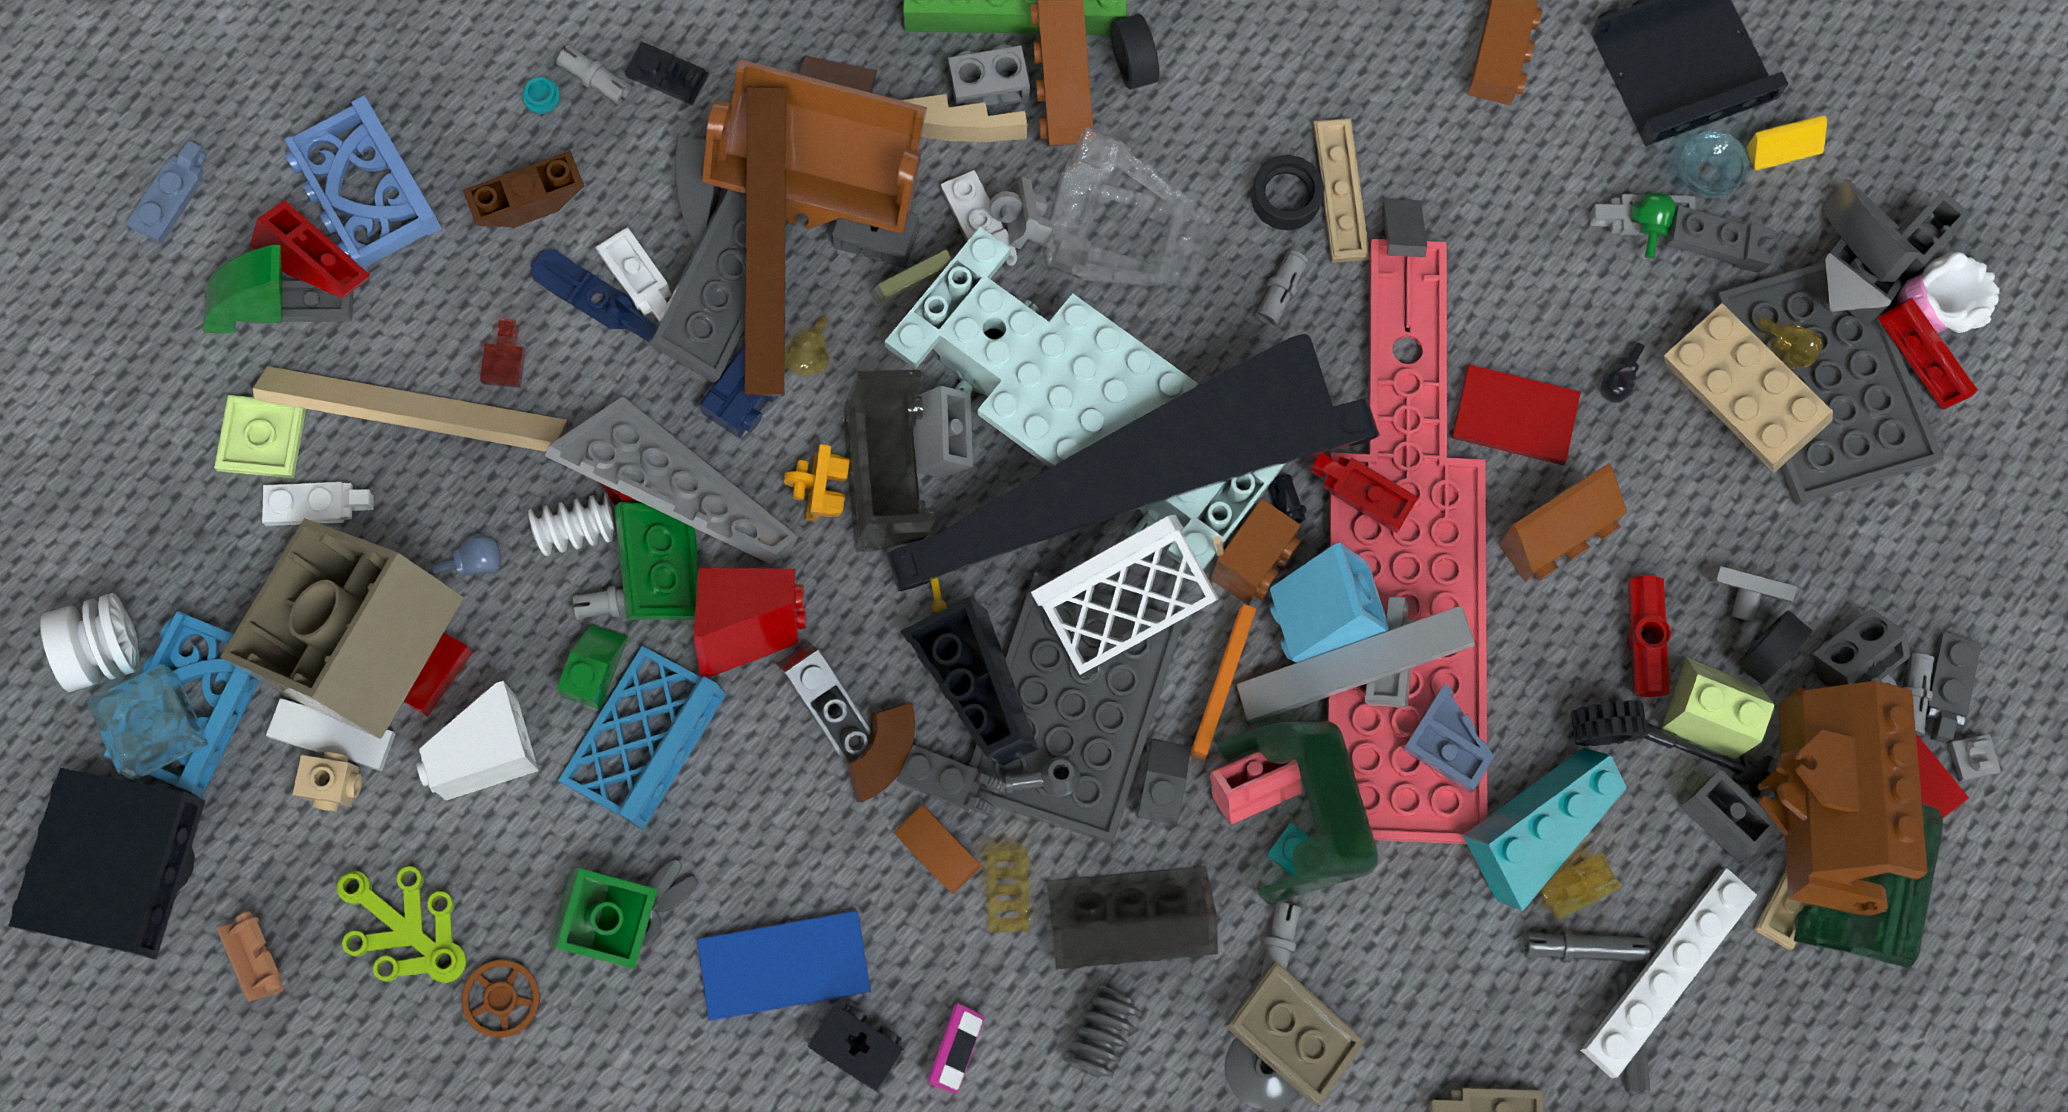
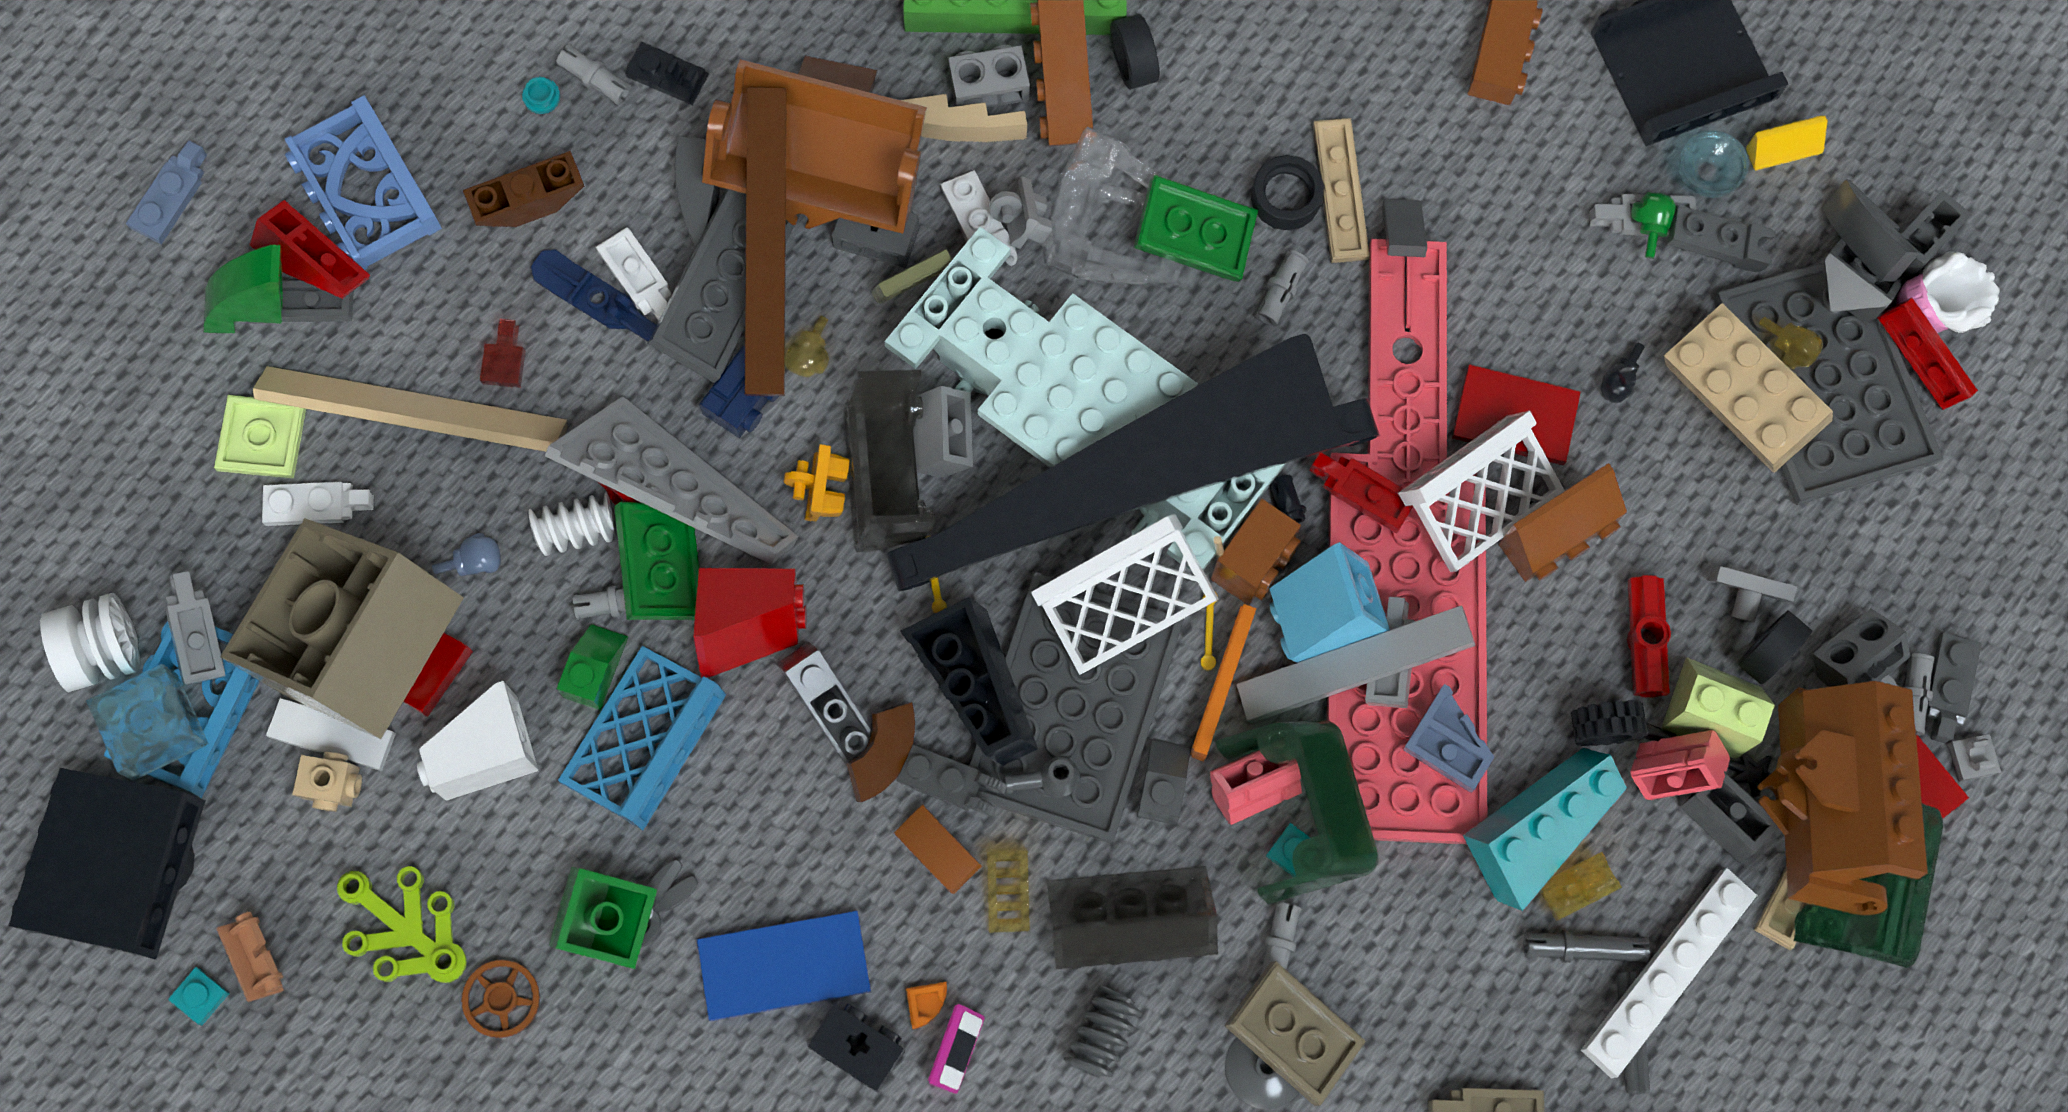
none -> light grey hinge [165,571,225,686]
none -> teal plate [168,967,230,1026]
none -> orange tile [906,982,947,1030]
none -> green tile [1133,175,1258,282]
none -> yellow hinge [1200,592,1218,670]
none -> white fence [1398,411,1565,572]
none -> coral brick [1630,730,1730,800]

